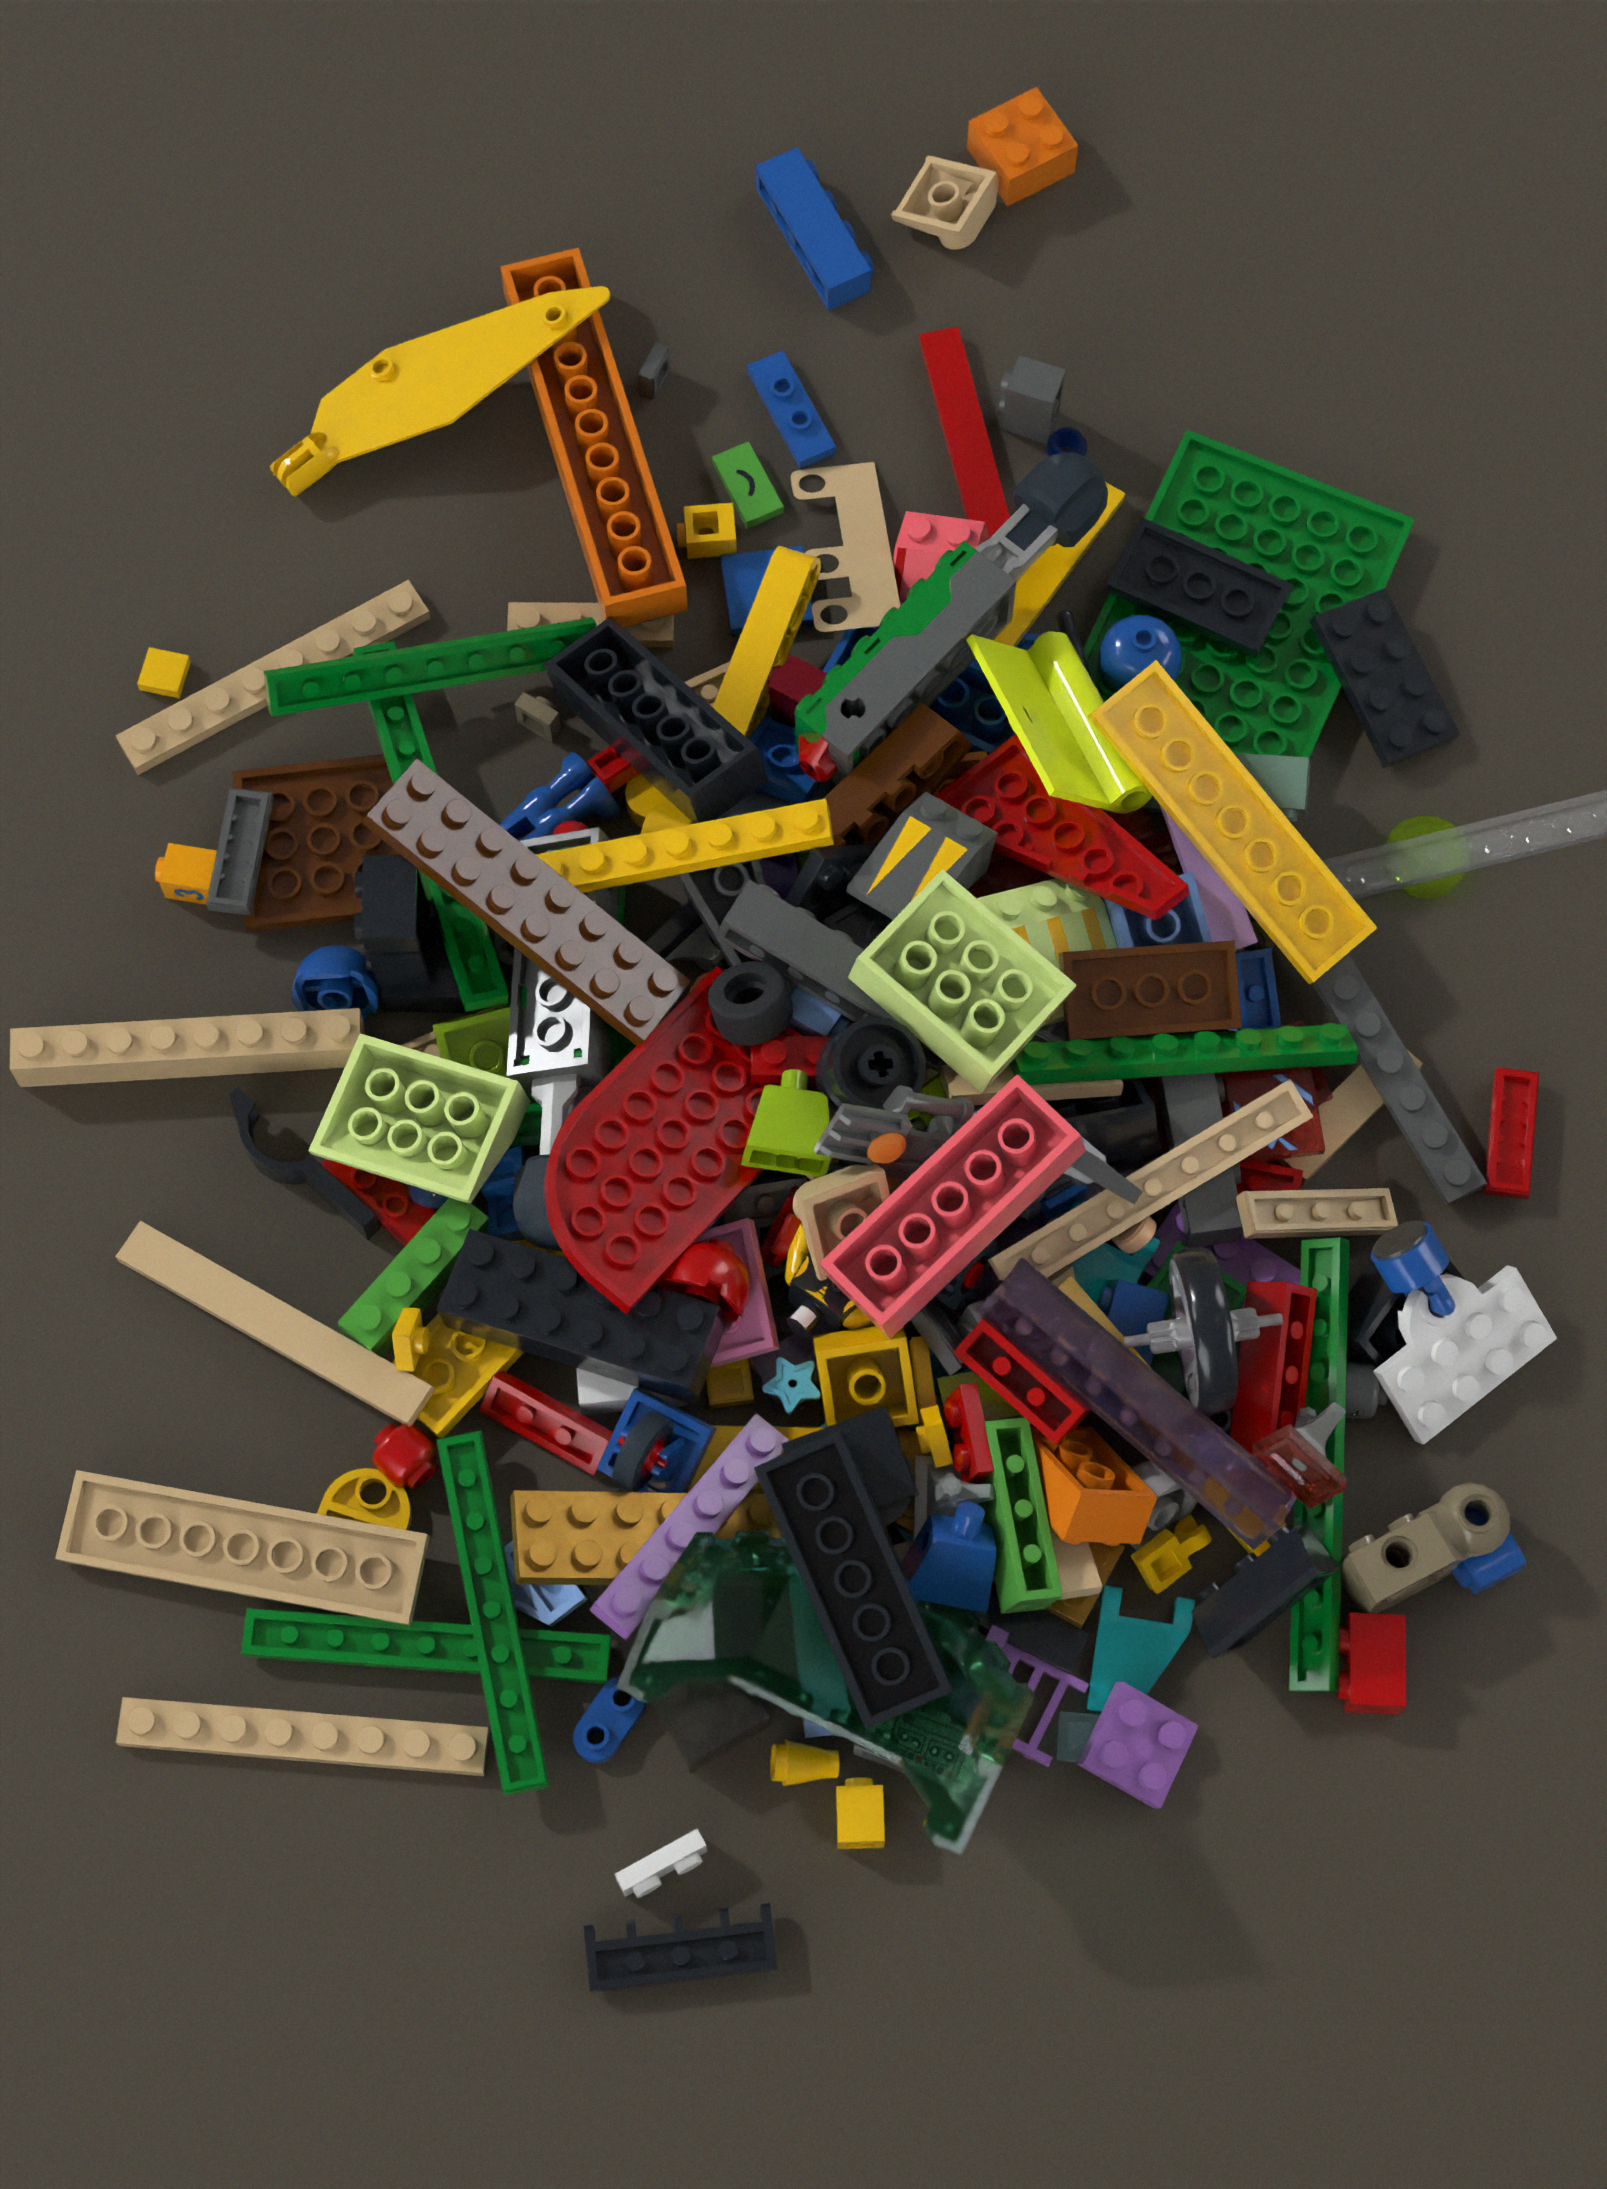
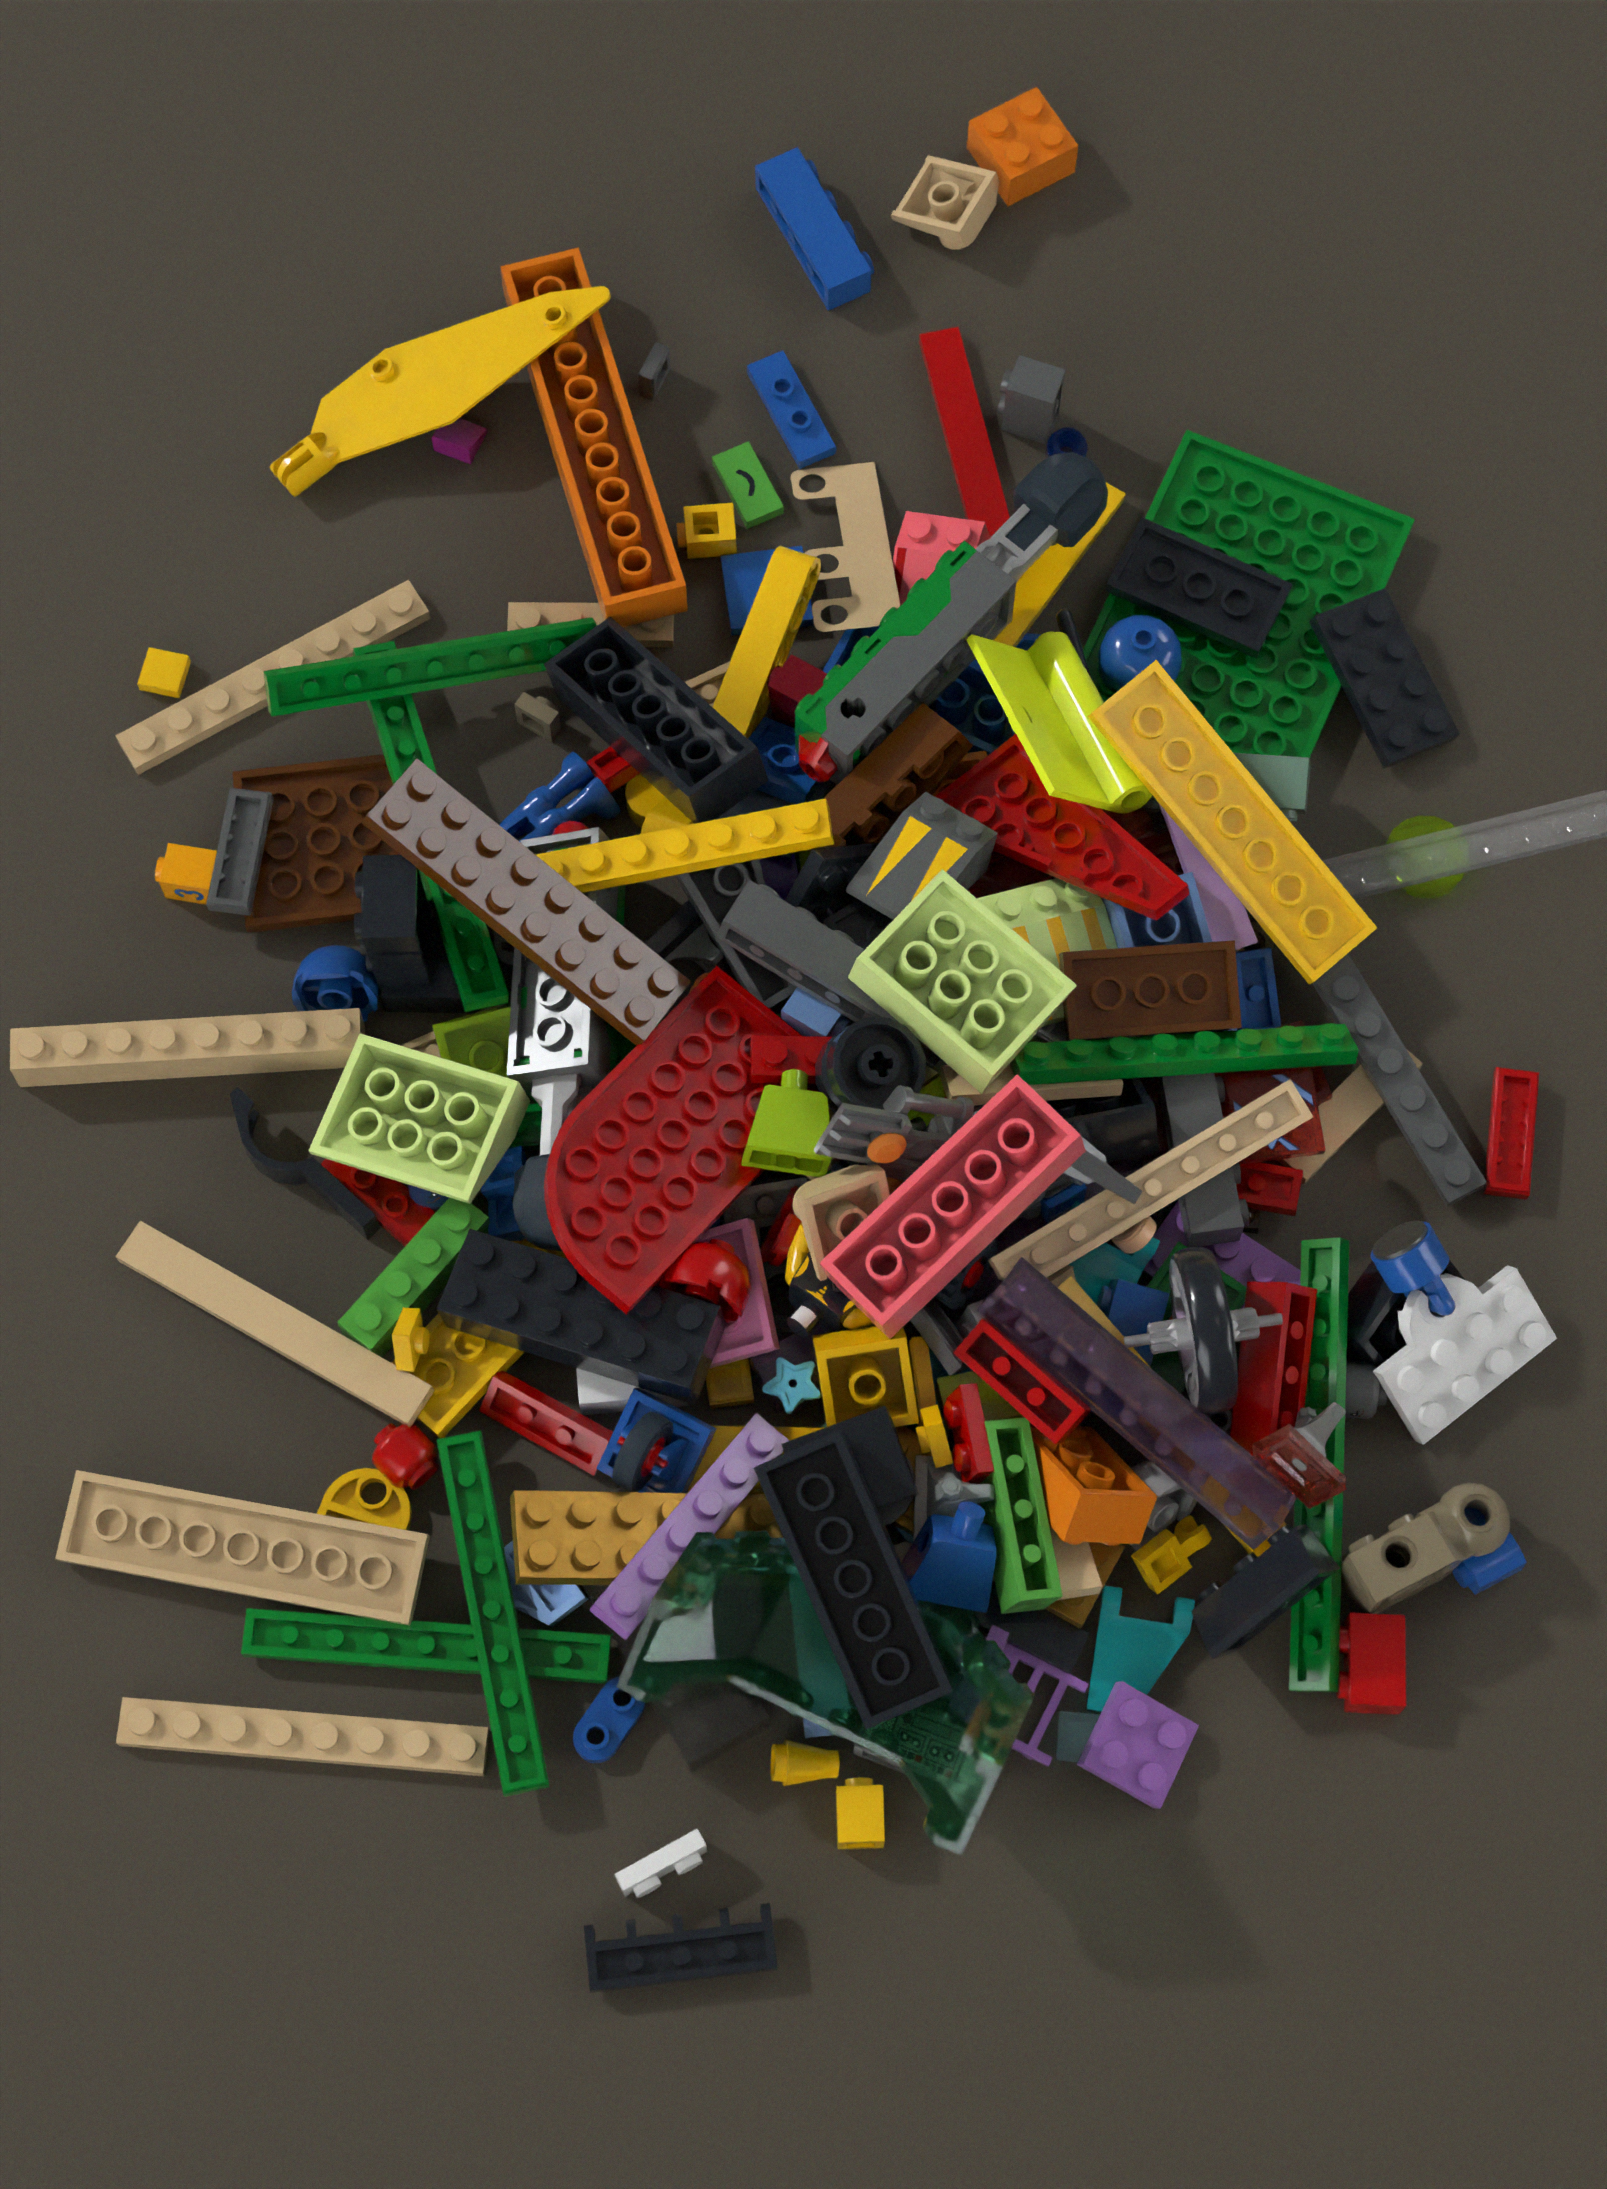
black tyre [708,961,793,1046] -> none
tan tile [1235,1188,1398,1239] -> none
none -> magenta slope [432,418,488,464]

